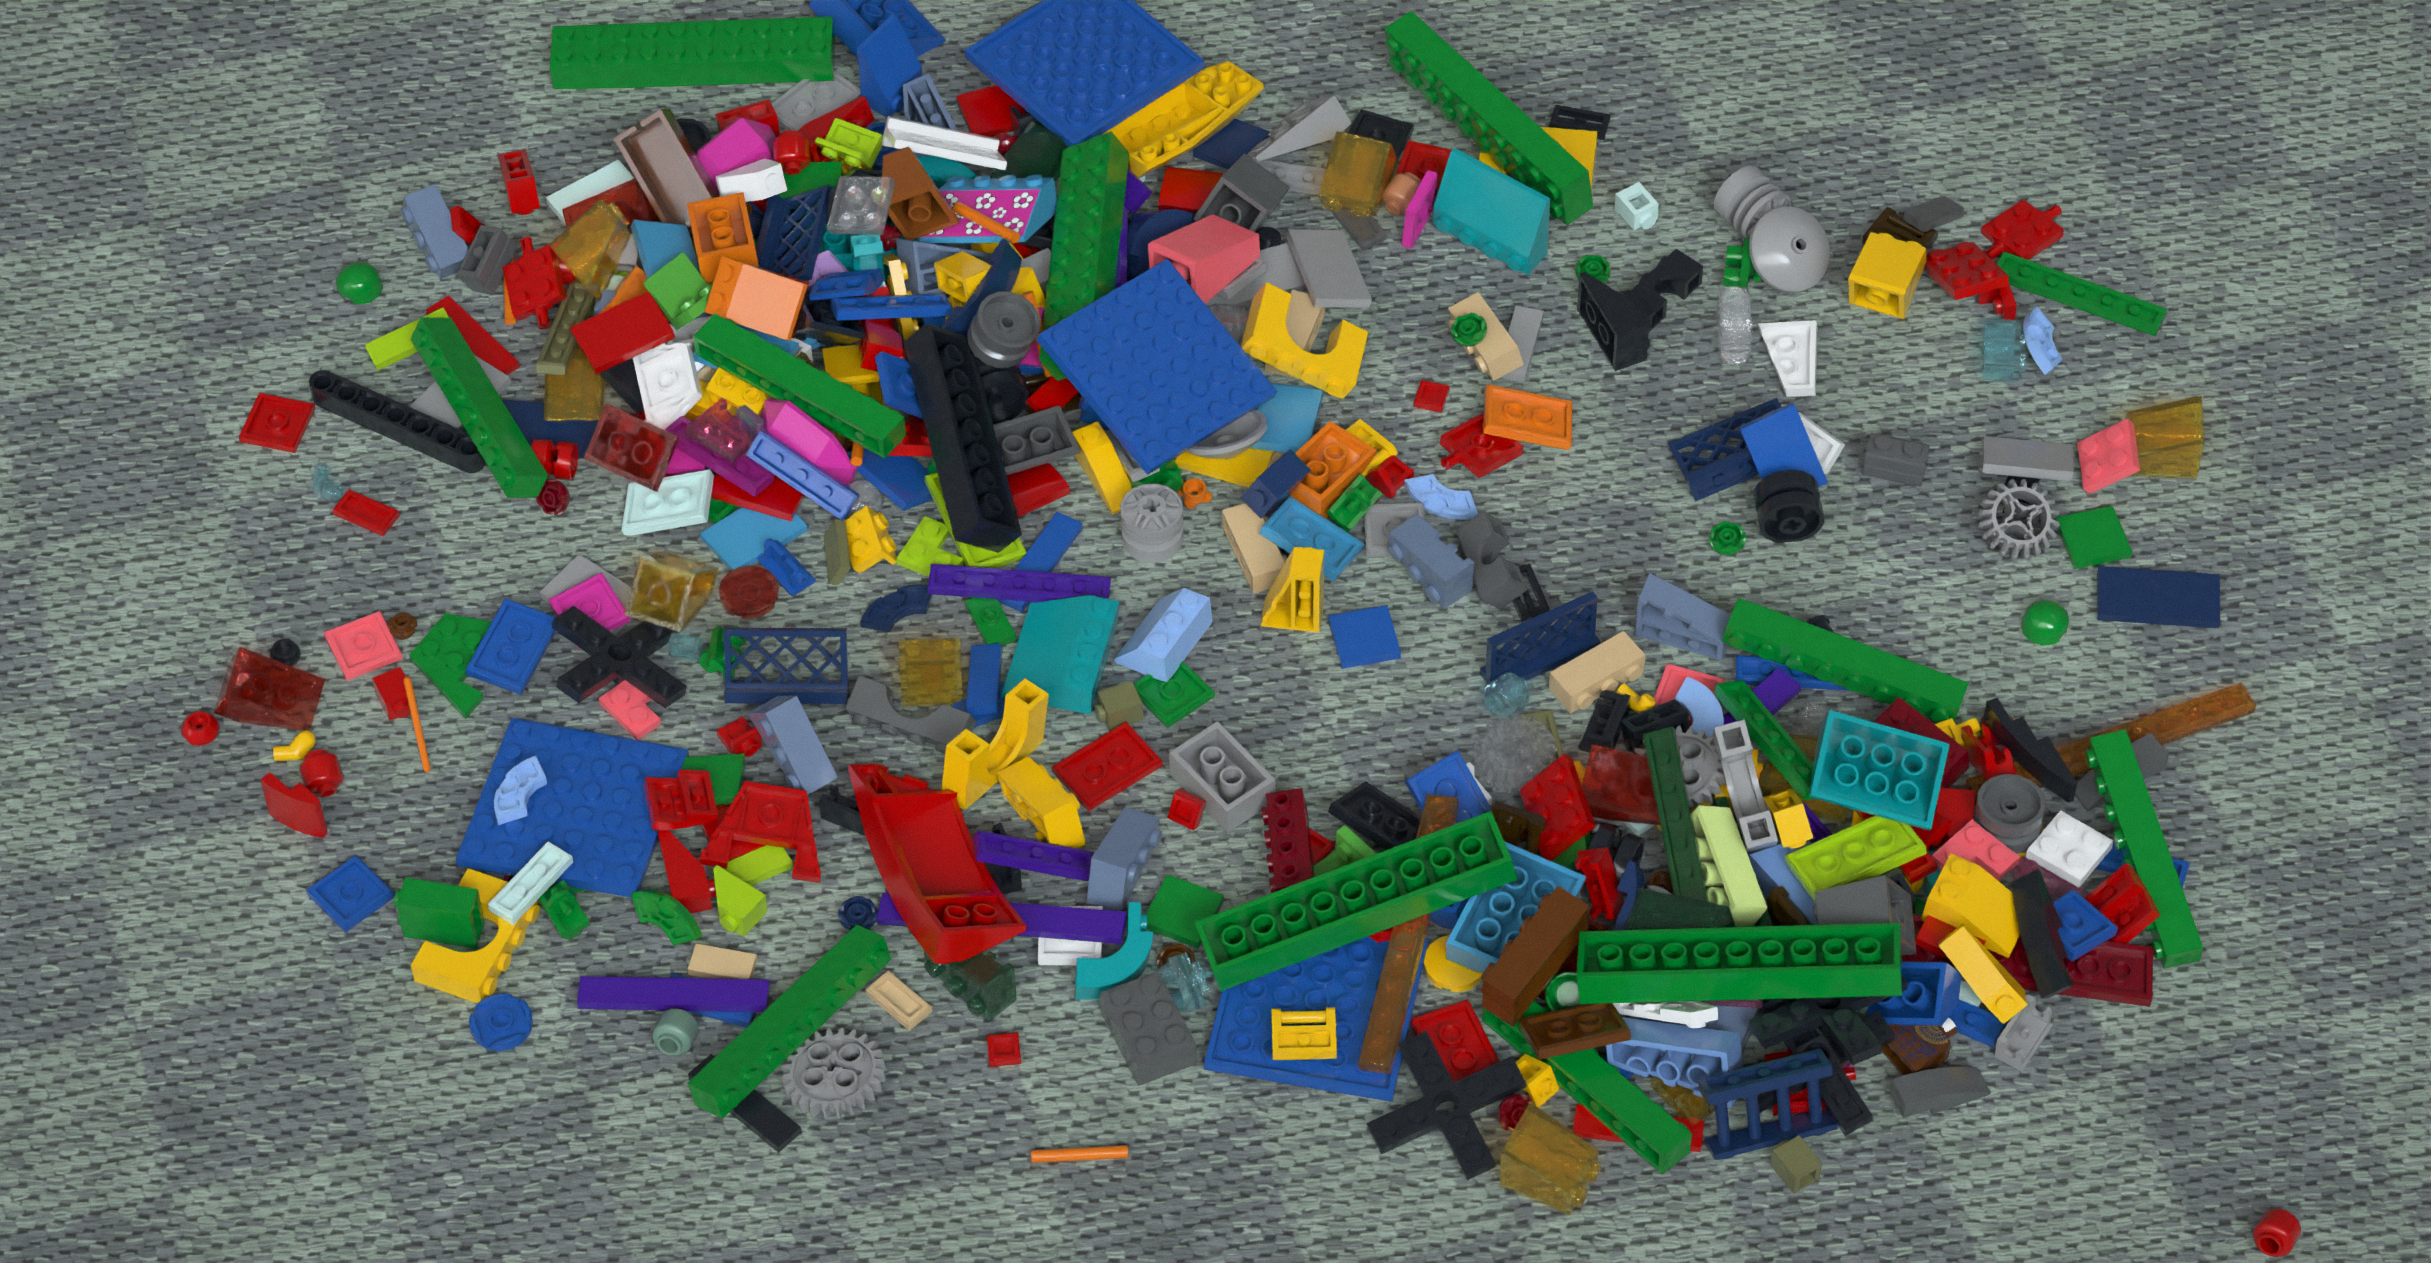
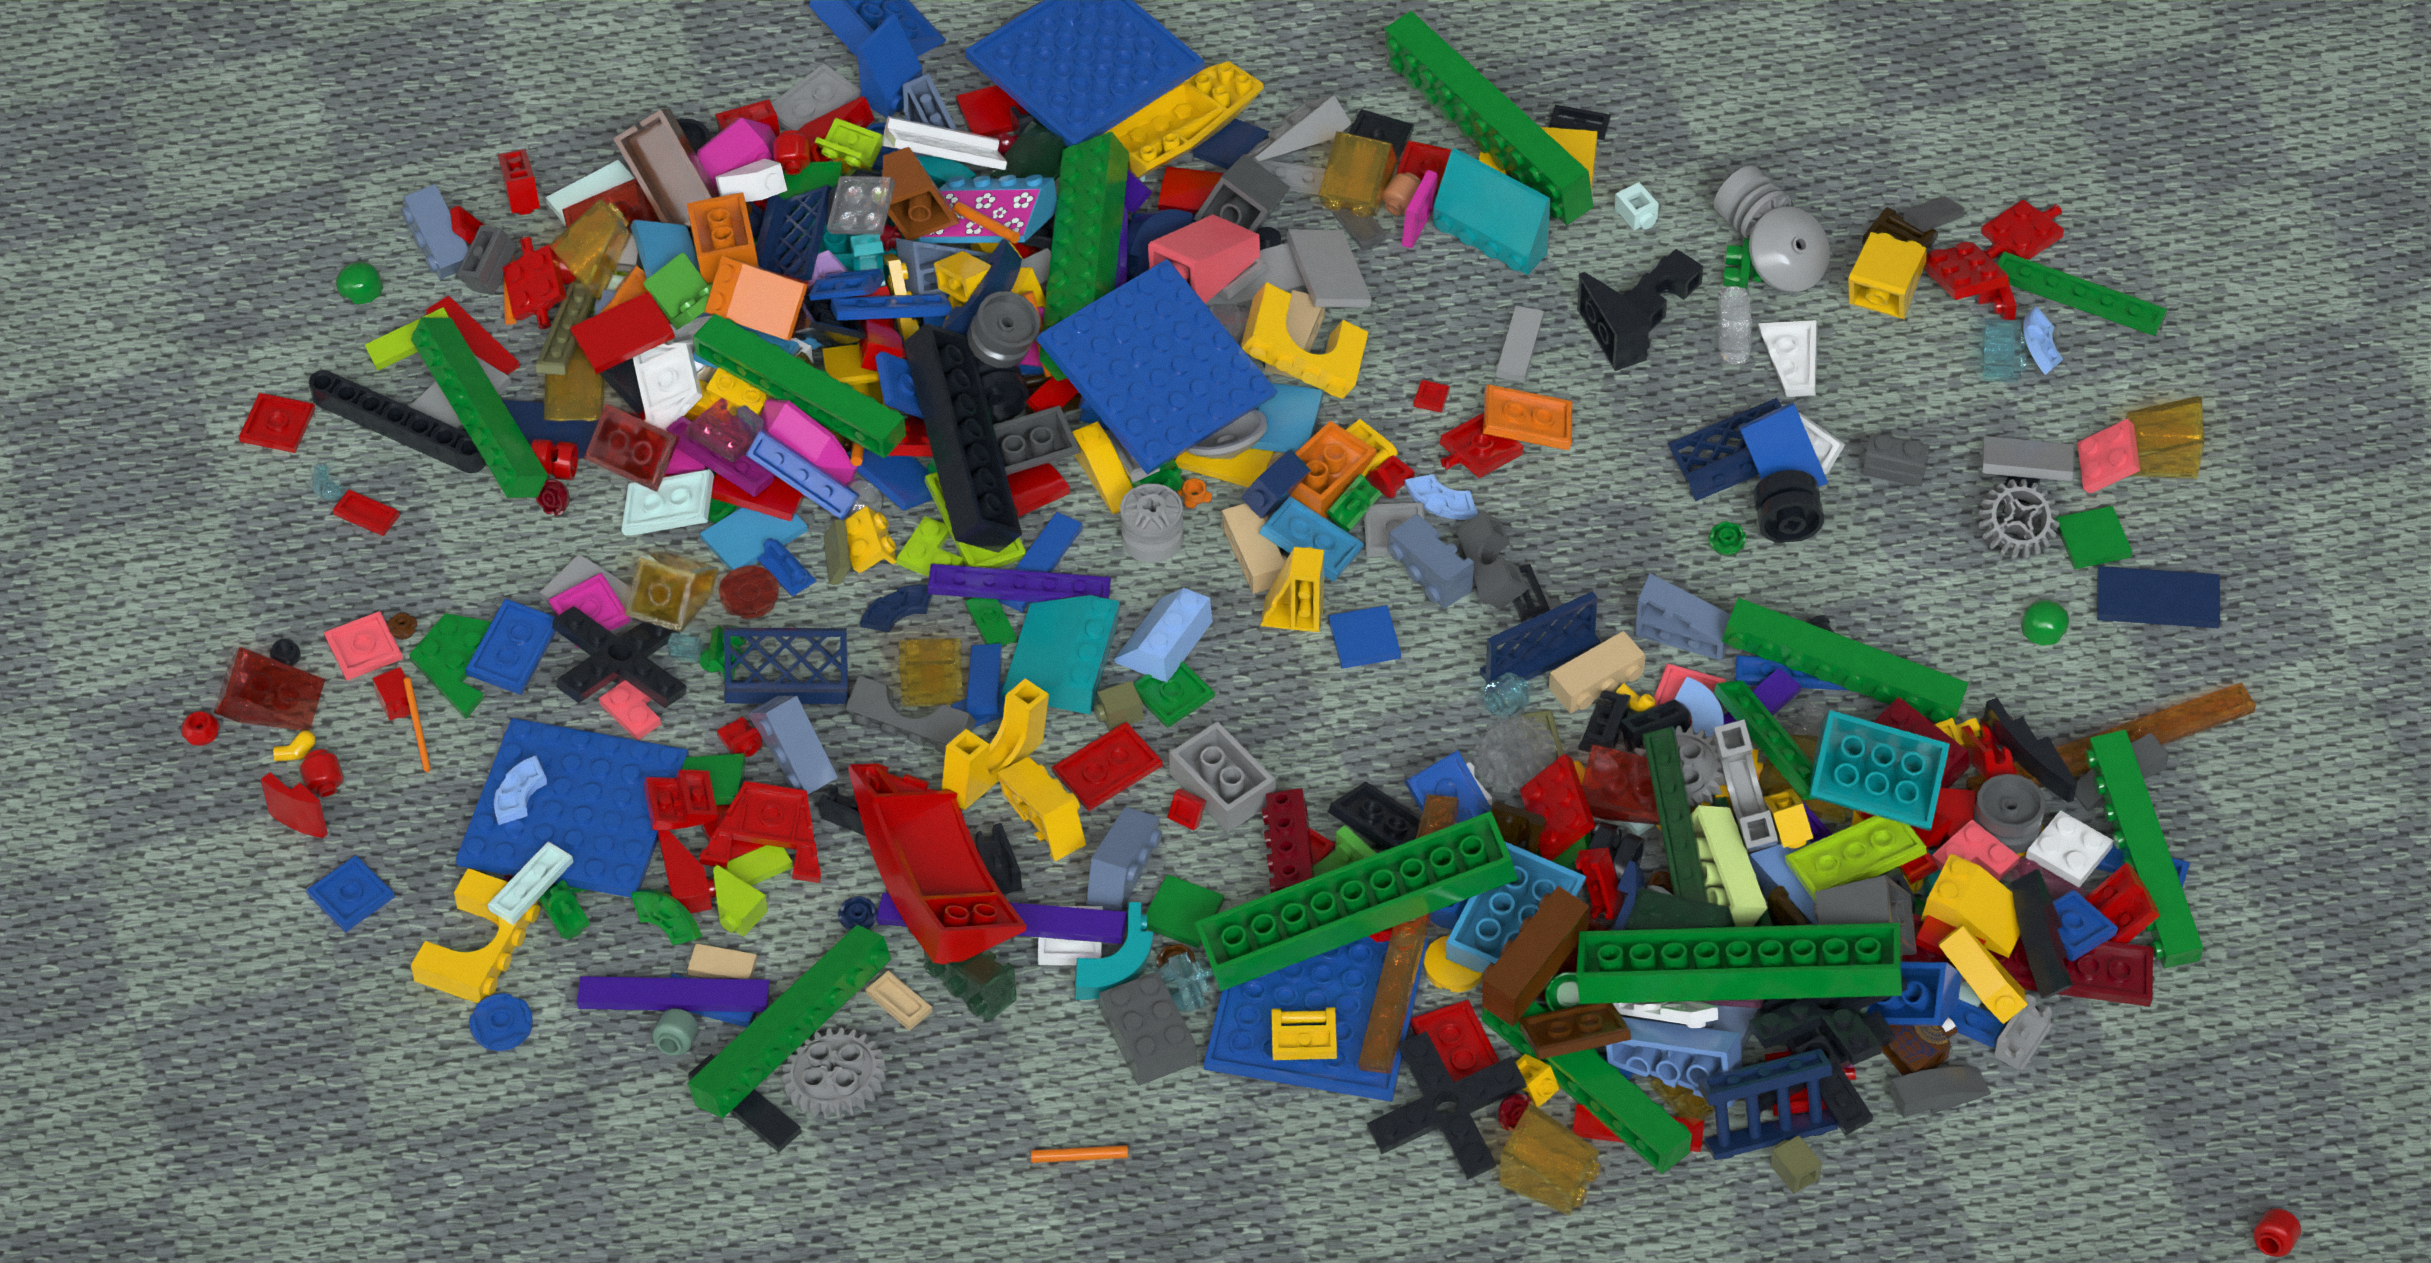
green brick [394,877,485,949] -> none
green brick [550,16,835,89] -> none
dark purple tile [974,830,1094,882] -> none
red tile [987,1032,1021,1067] -> none
tan brick [1448,292,1524,381] -> none
green plate [1451,313,1487,347] -> none
green plate [1575,255,1611,283] -> none

